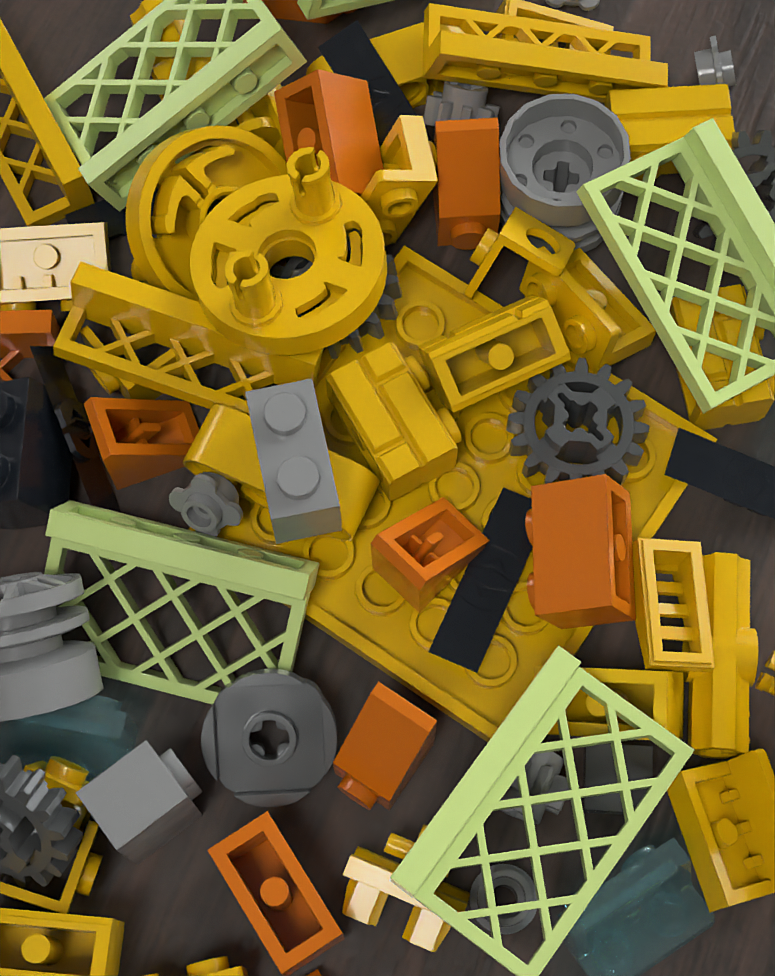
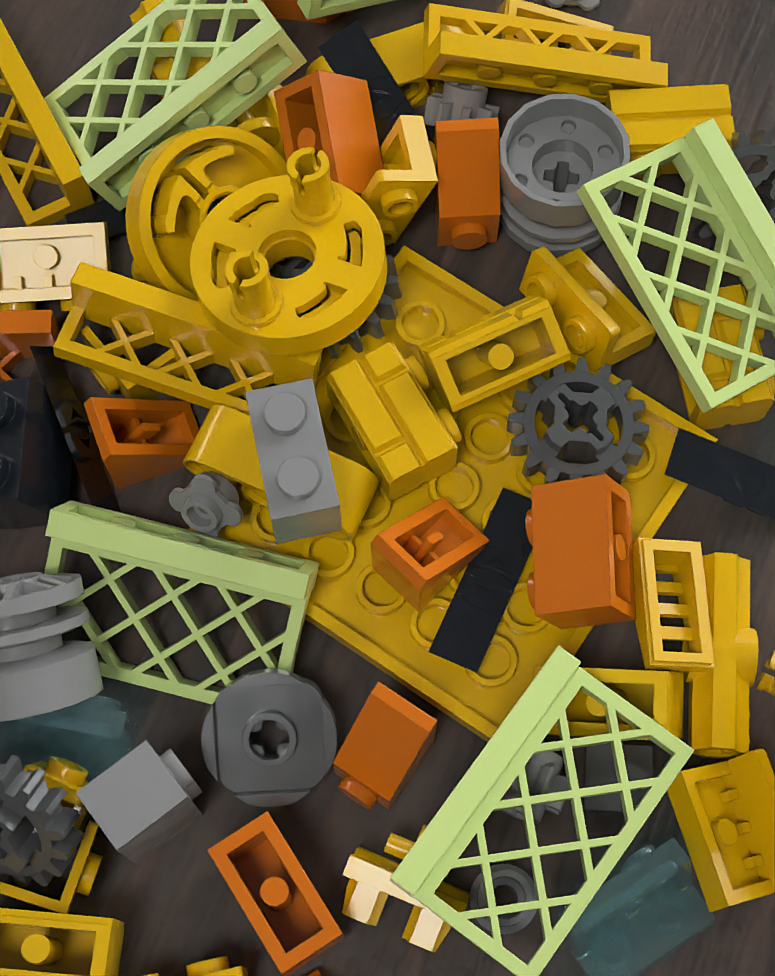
yellow bracket [463,206,576,299] -> none
light grey plate [694,35,736,87] -> none

